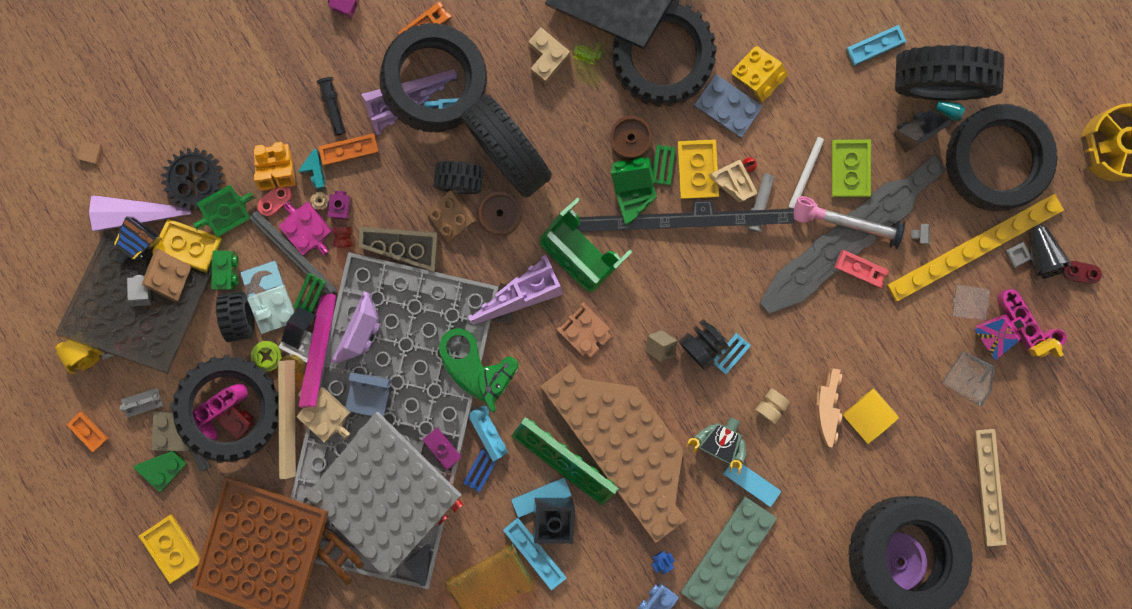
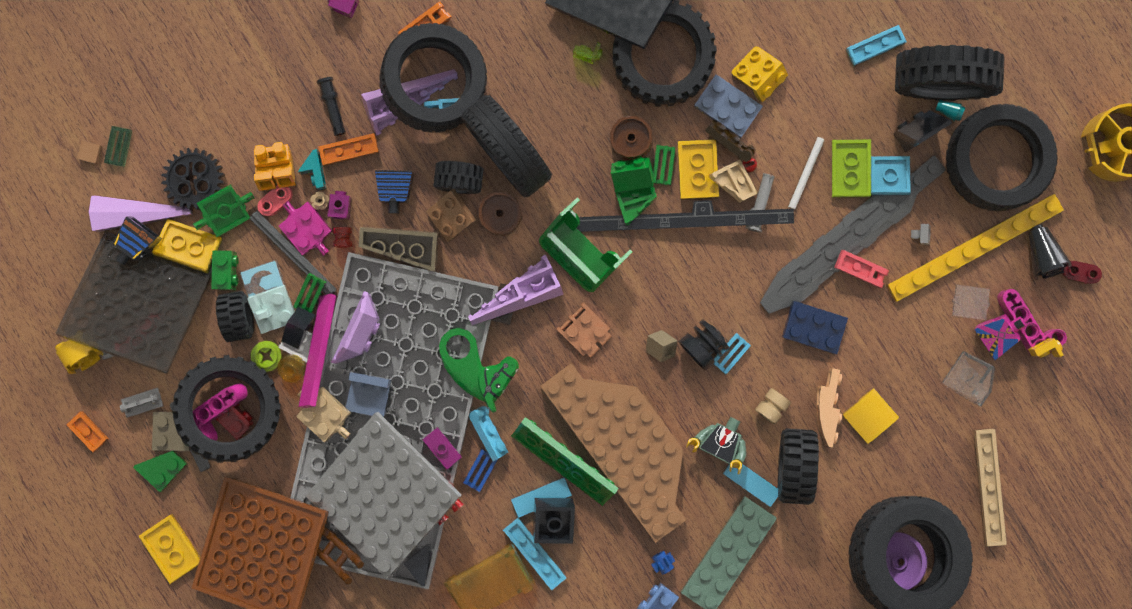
light grey brick [127,275,151,307] -> none
medium nougat plate [141,249,191,301] -> none
tan tile [278,360,296,479] -> none
tan brick [528,27,570,85] -> none
piece [794,196,905,249] -> none
light grey tile [1005,242,1031,268] -> none
none -> clear green tile [104,126,132,167]
none -> torso [375,170,414,214]
none -> dark brown plate [705,120,756,162]
none -> black tyre [778,428,819,505]
none -> dark blue plate [782,301,848,354]
none -> medium azure tile [871,156,911,195]

